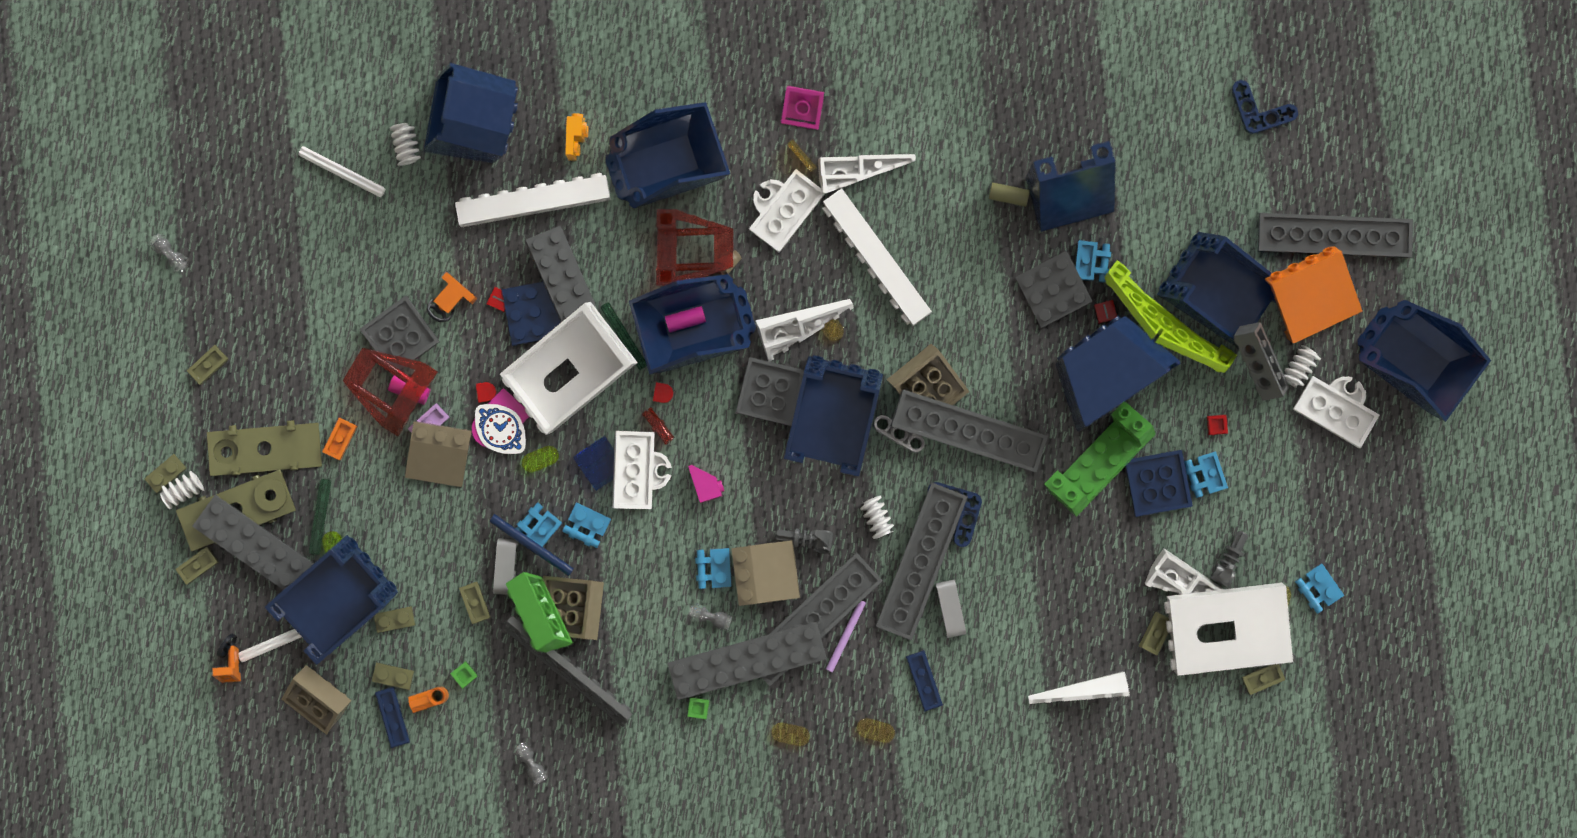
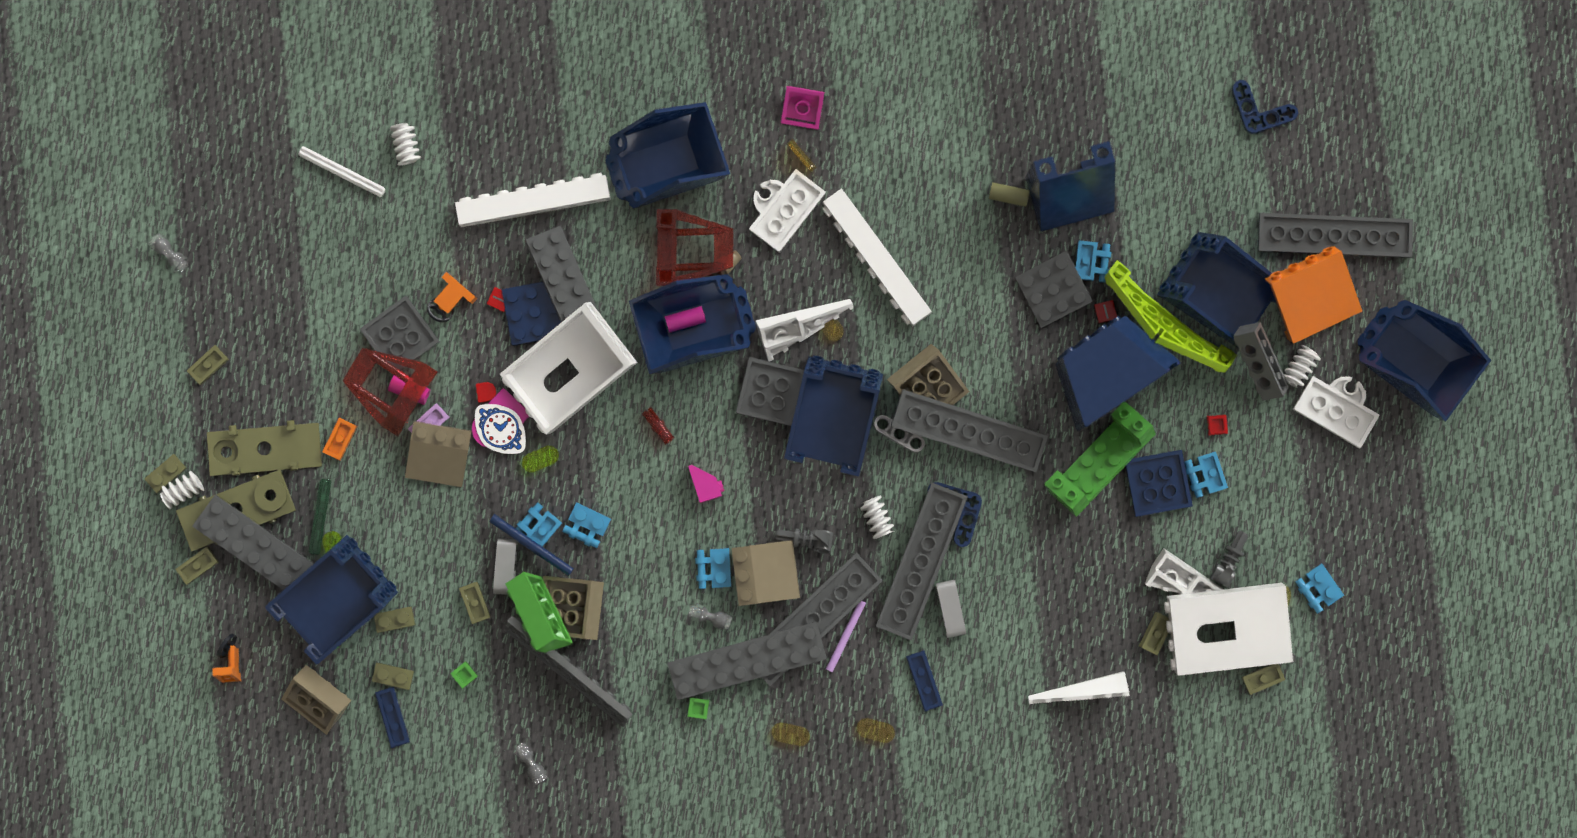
white axle [238,629,301,662] -> none
orange piece [408,687,449,713] -> none
dark blue windscreen [423,63,518,163] -> none
light orange plate [565,113,589,161] -> none
clear blue slope [573,435,614,491] -> none
clear green axle [601,303,647,370] -> none
white plate [612,431,672,509] -> none
red tile [653,382,674,403] -> none
white wedge [818,154,916,194] -> none

